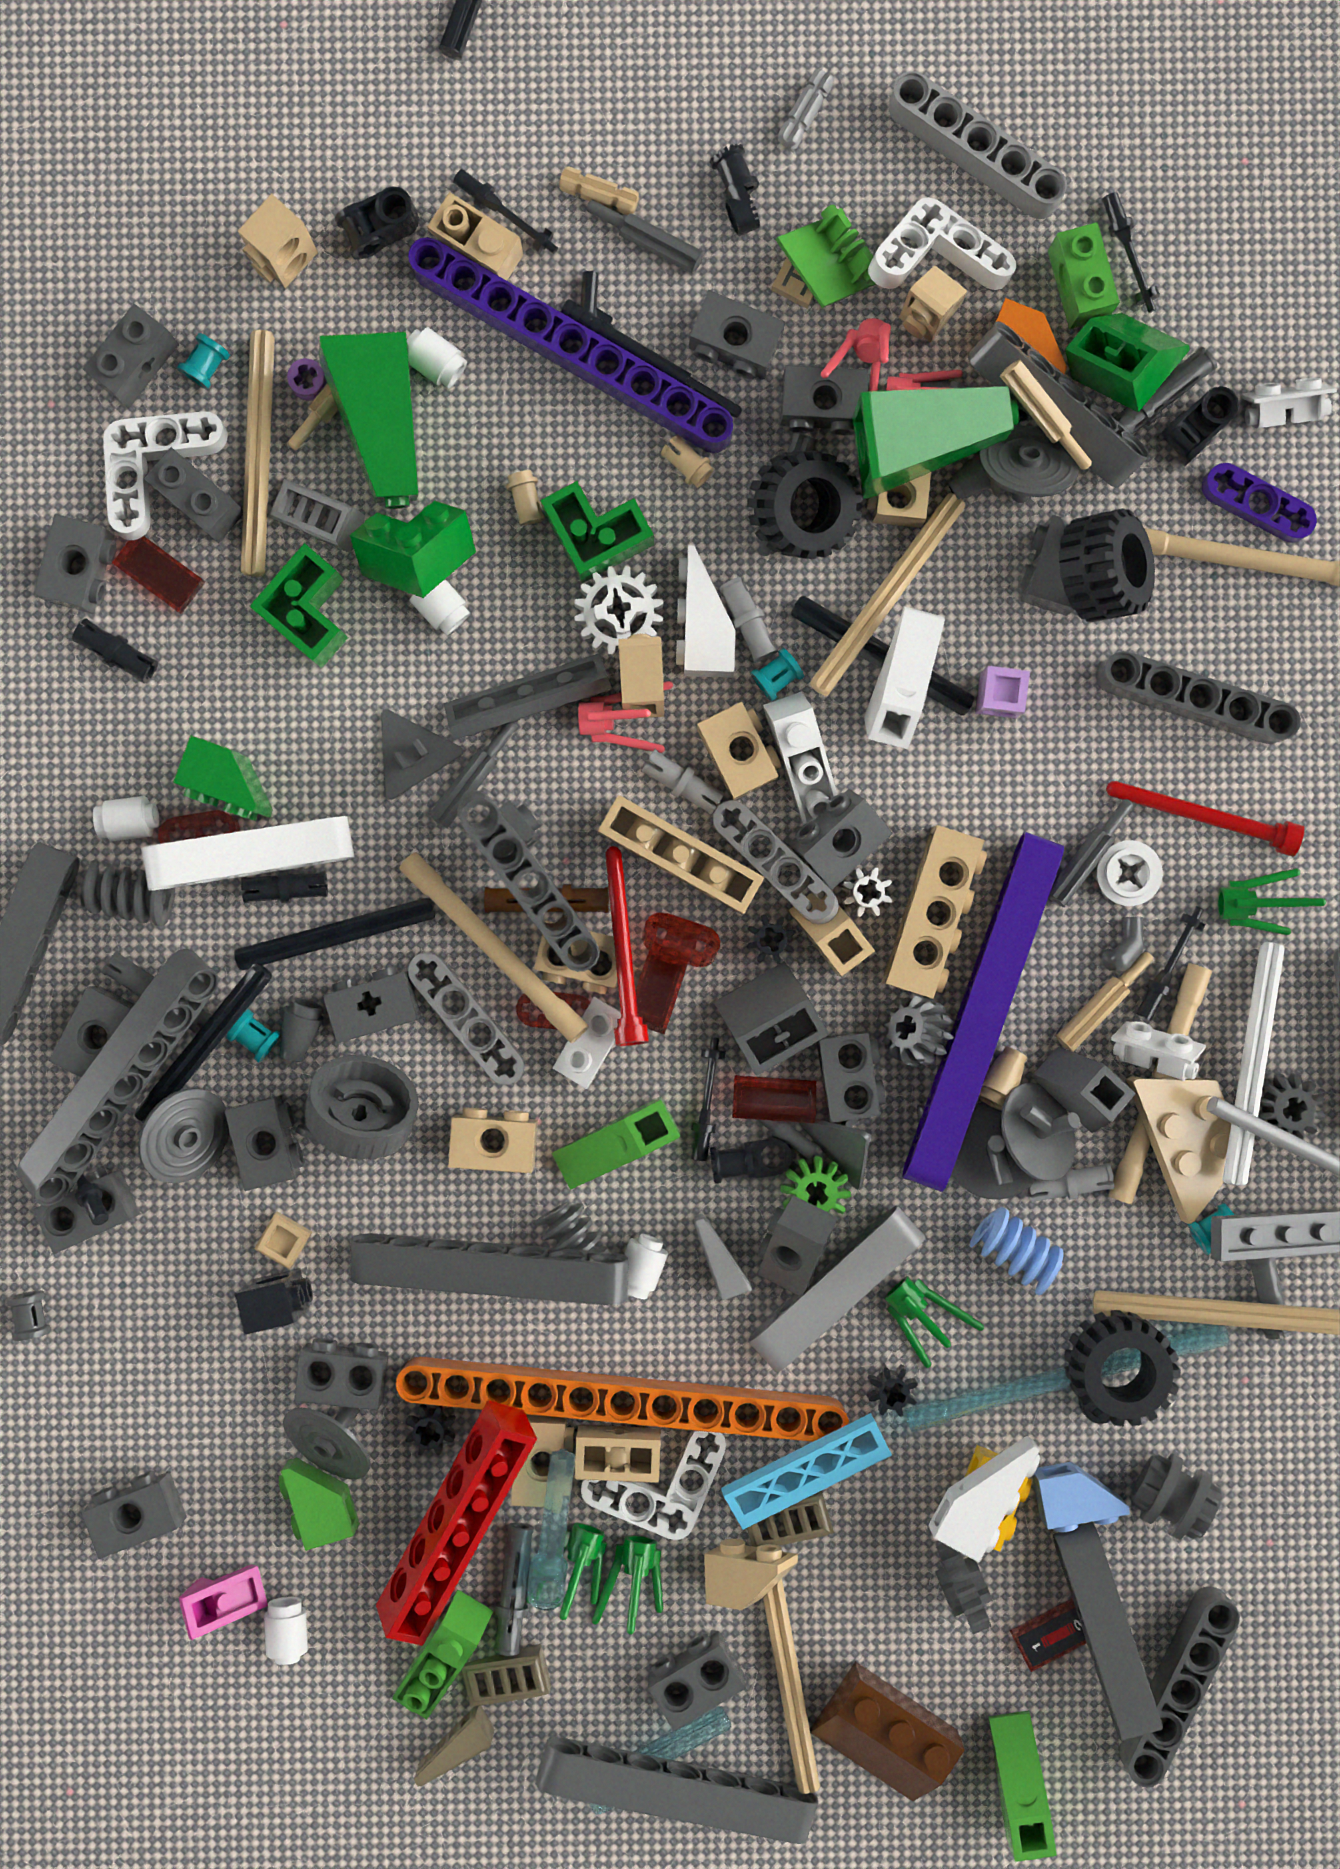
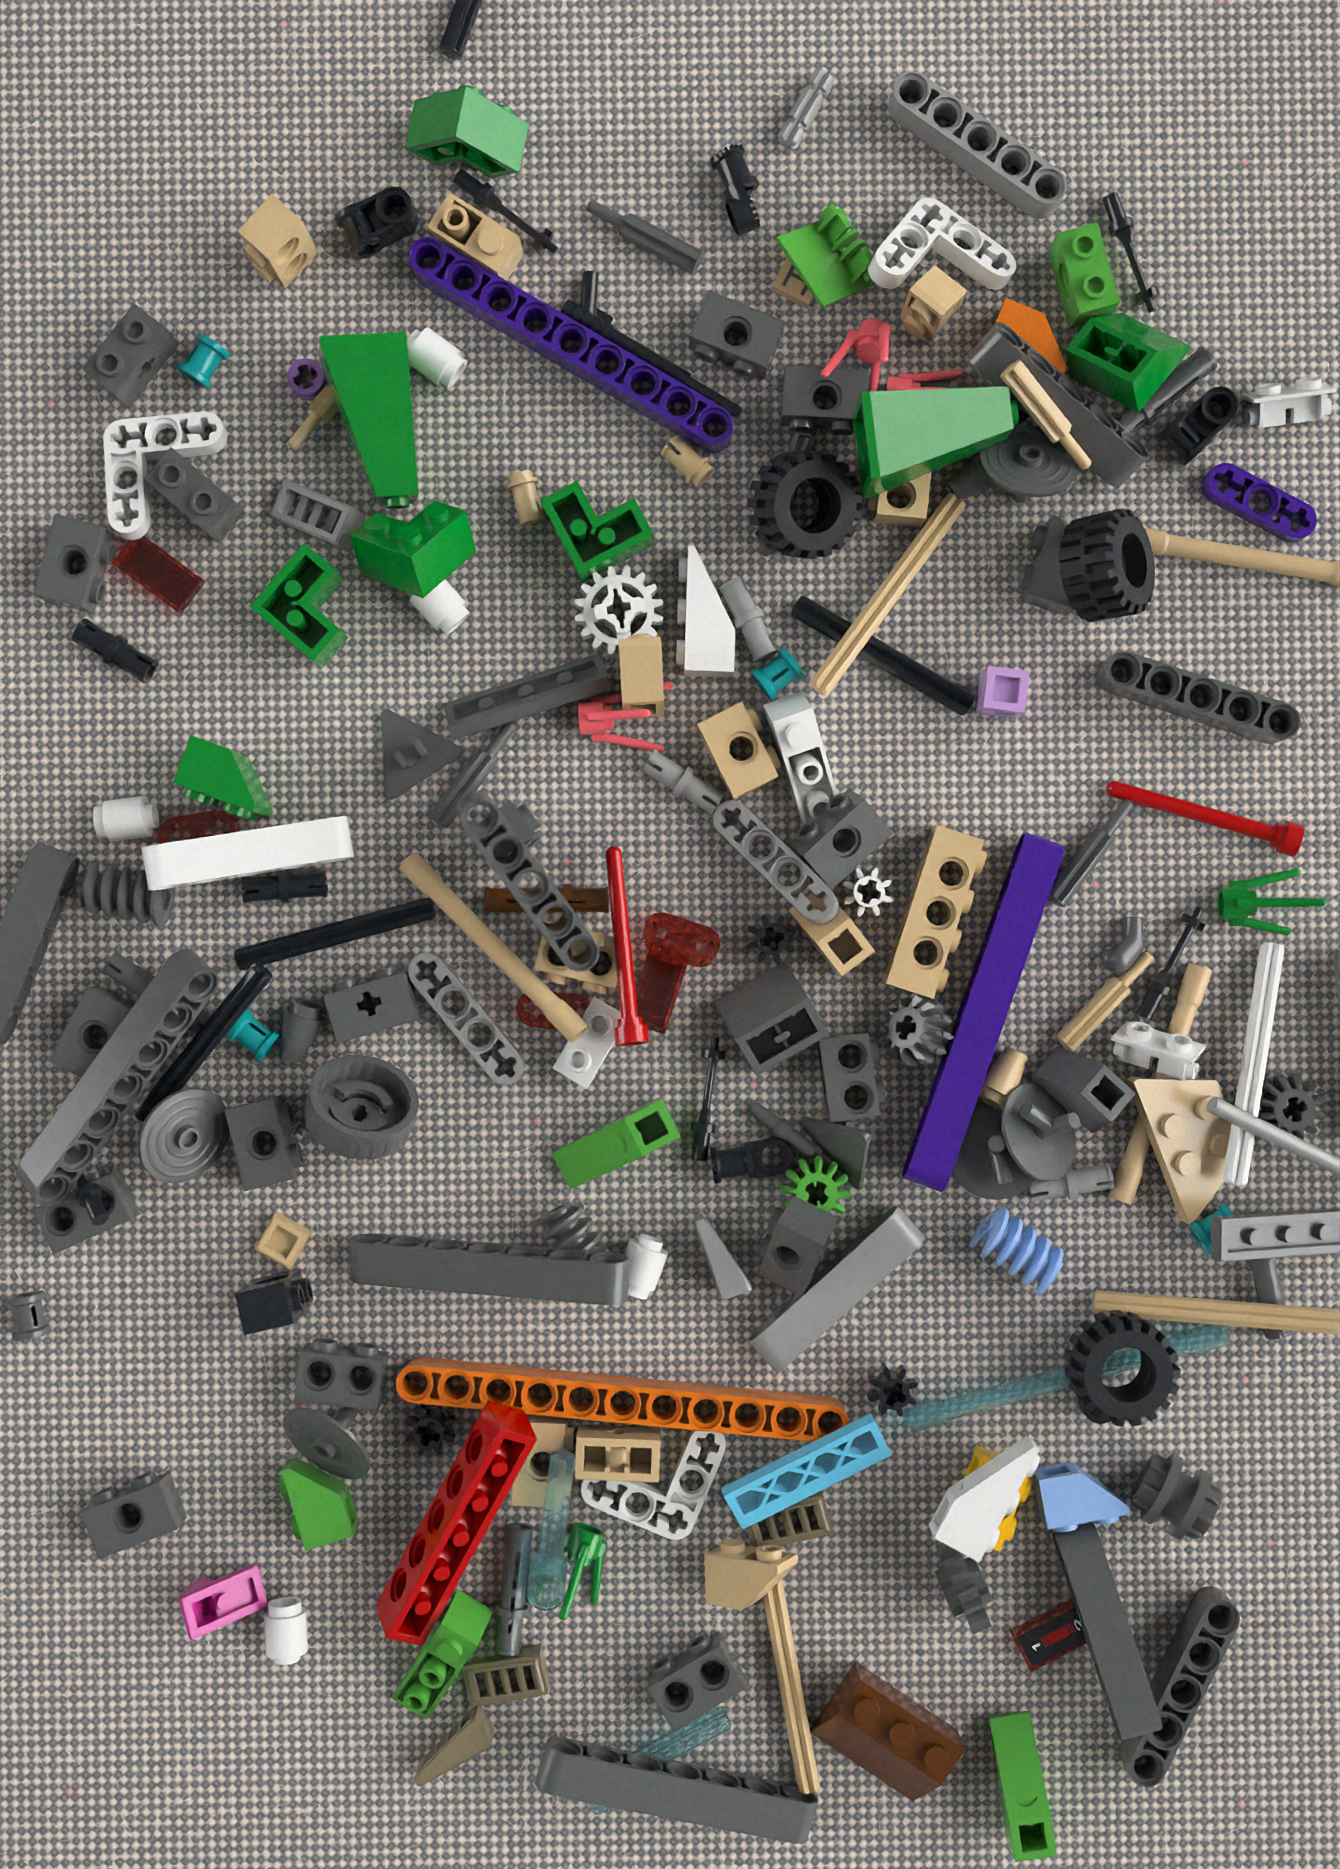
tan axle [241,330,275,577] -> none
tan brick [448,1108,538,1173] -> none
tan axle [559,166,639,215] -> none
green plant [592,1535,663,1635] -> none
tan brick [598,795,765,915] -> none
clear red tile [732,1075,816,1124] -> none
white slope [864,606,945,749] -> none
green plant [884,1276,984,1368] -> none
white gear [1095,840,1163,906] -> none
none -> green brick [405,85,529,178]

